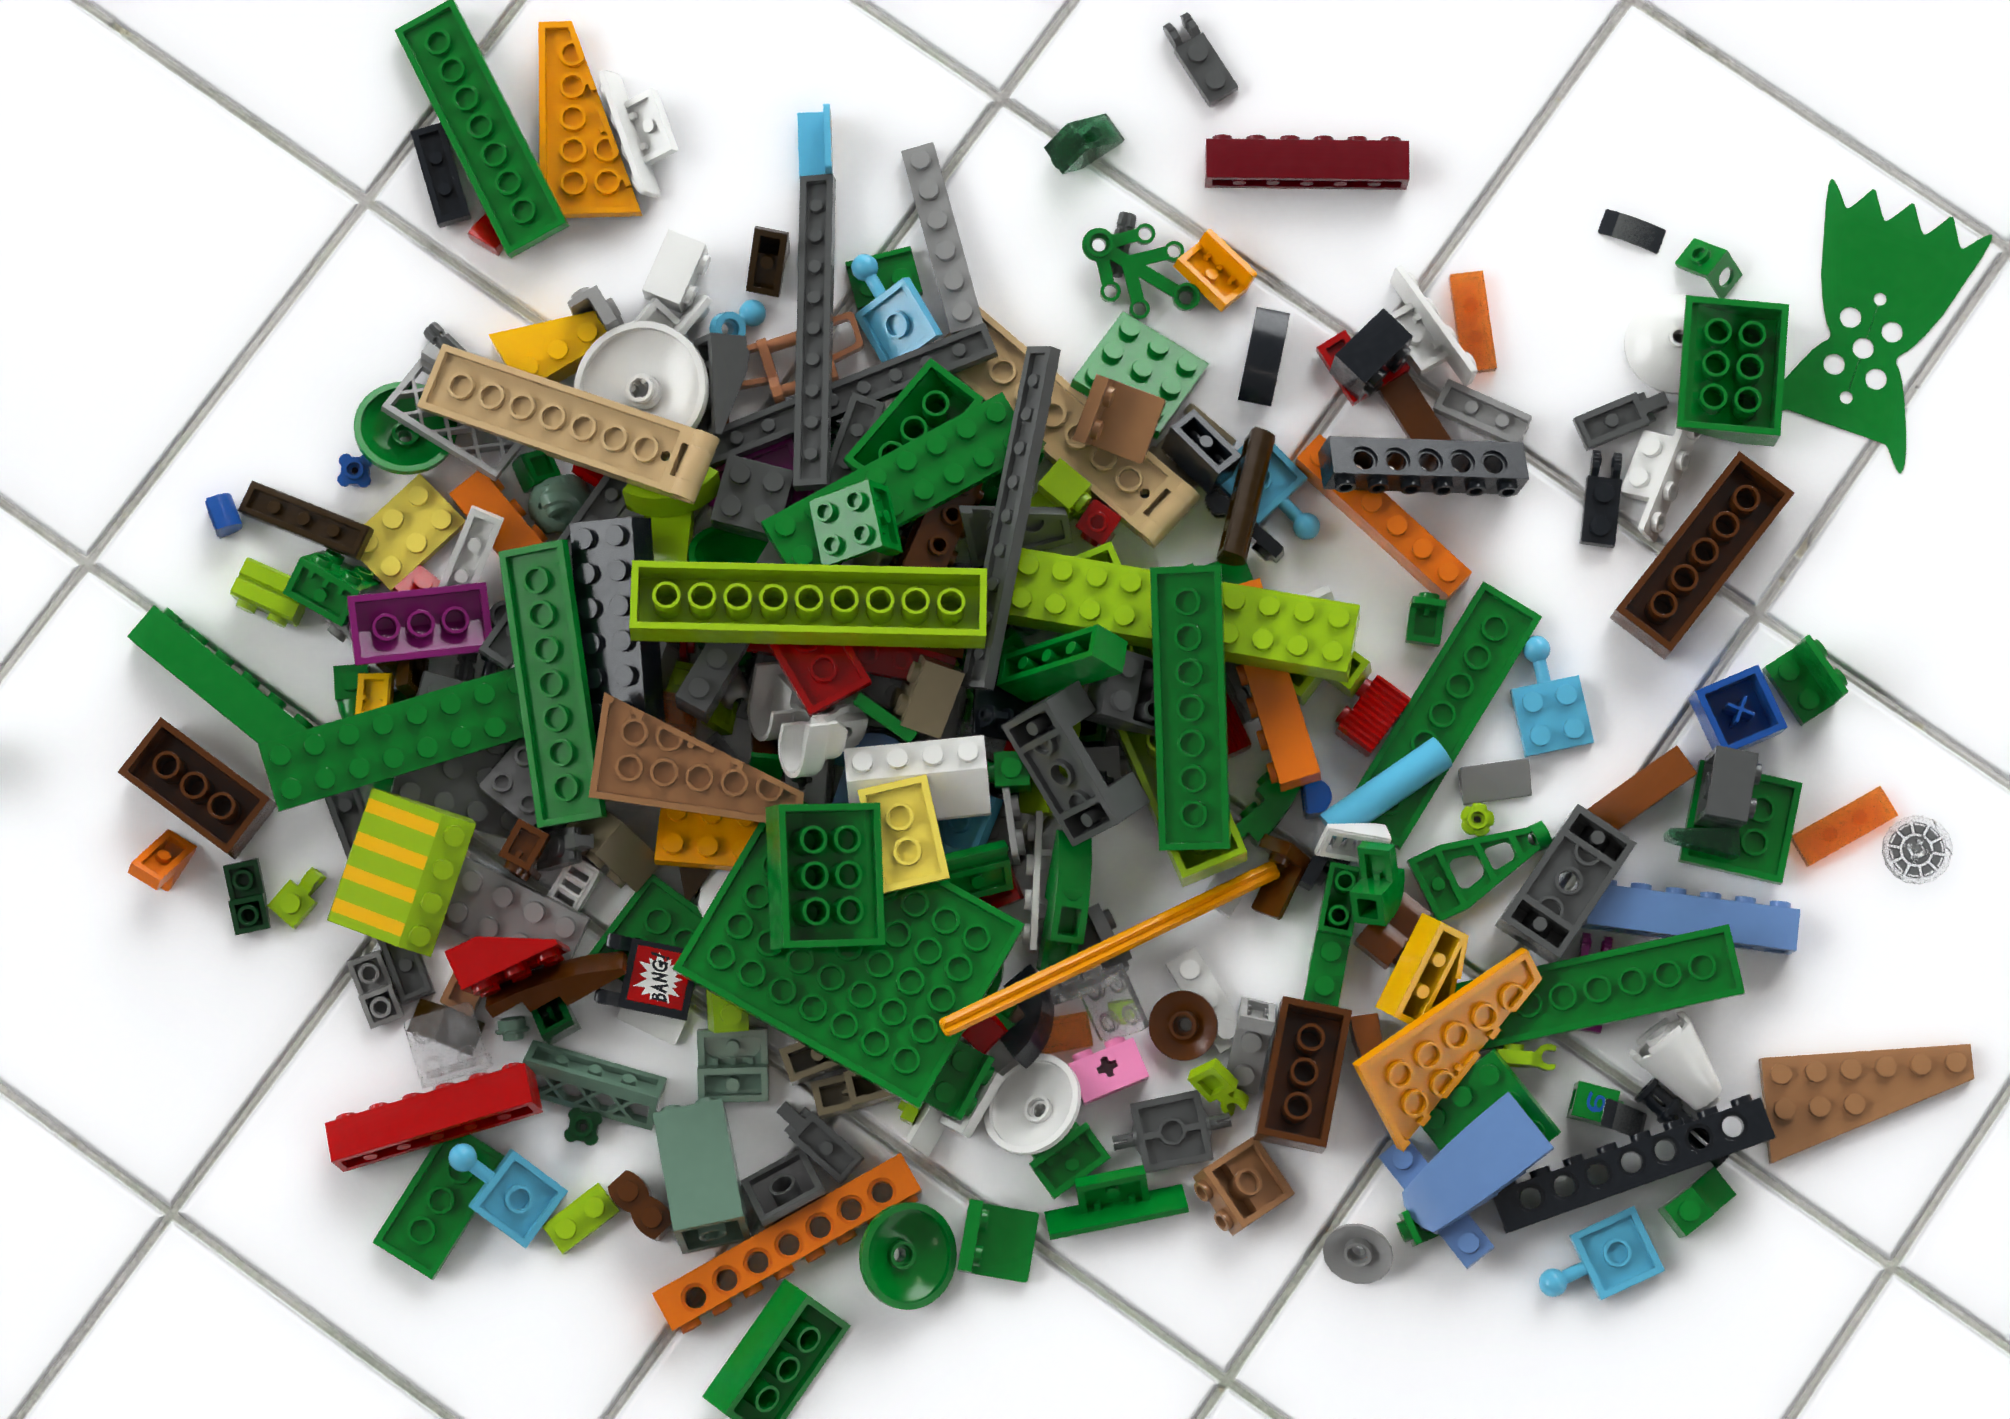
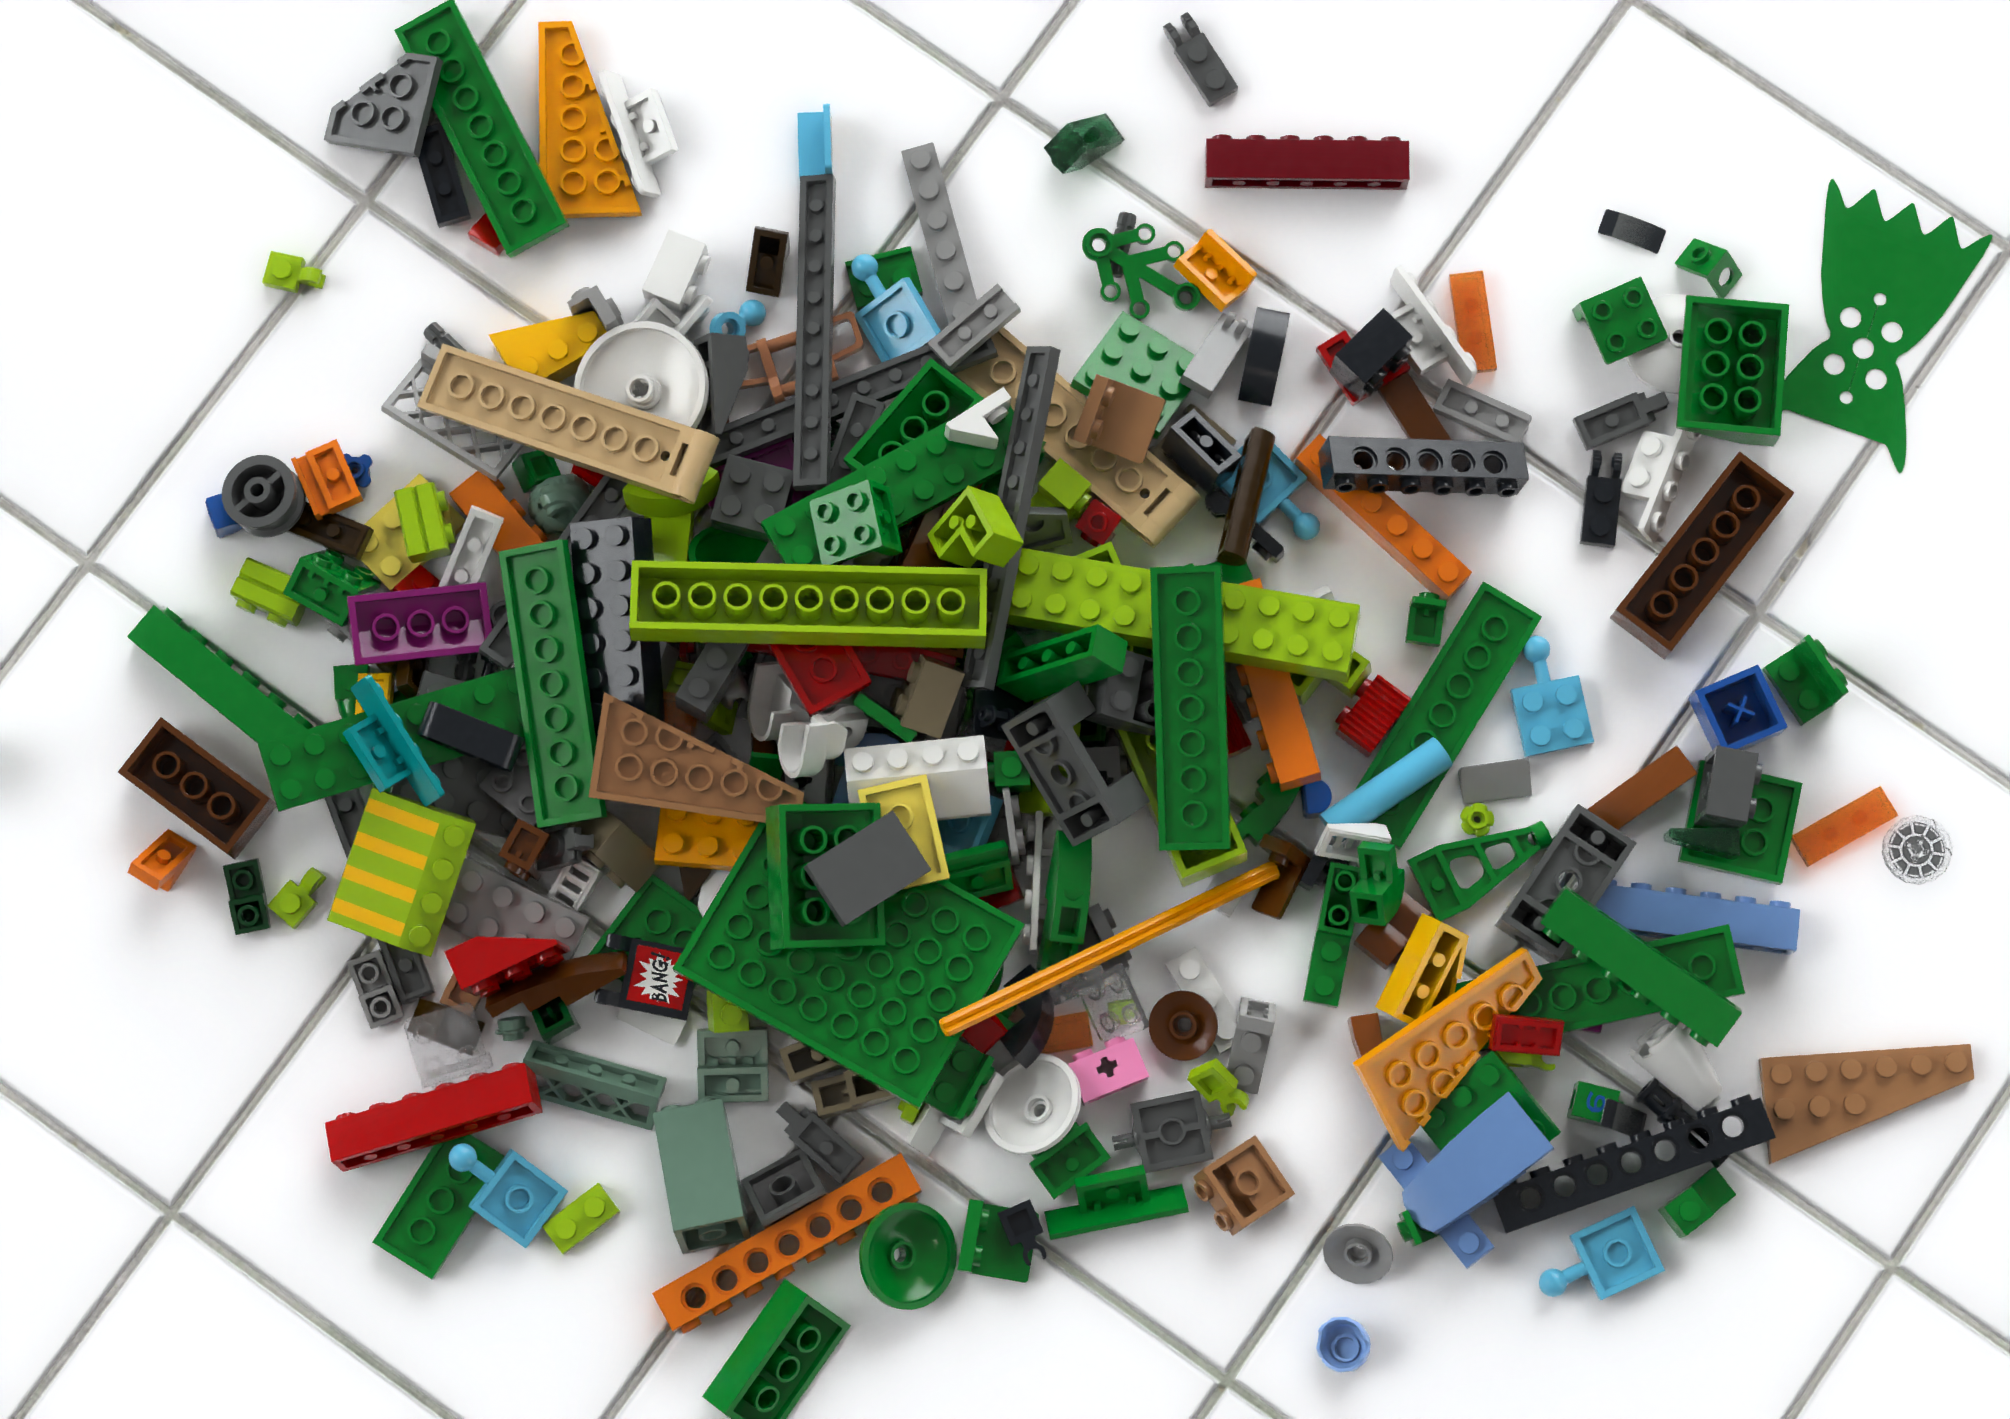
green dish [354,381,457,475] -> none
dark green plate [564,1108,603,1146] -> none
reddish brown brick [607,1170,673,1241] -> none
reddish brown brick [1253,996,1352,1154] -> none
none -> dark grey wheel [222,455,306,538]
none -> lime plate [262,251,326,293]
none -> orange plate [291,439,364,521]
none -> plate [324,52,443,158]
none -> teal bracket [342,674,445,807]
none -> lime brick [394,482,456,563]
none -> black beam [416,701,525,772]
none -> dark grey tile [804,810,931,927]
none -> lime brick [927,485,1024,568]
none -> light grey hinge [928,283,1021,371]
none -> white slope [944,387,1011,449]
none -> black plate [997,1199,1046,1266]
none -> hinge [1179,311,1252,399]
none -> light blue hair [1316,1317,1371,1373]
none -> red plate [1489,1013,1564,1056]
none -> green brick [1540,885,1742,1047]
none -> green bracket [1572,276,1668,365]

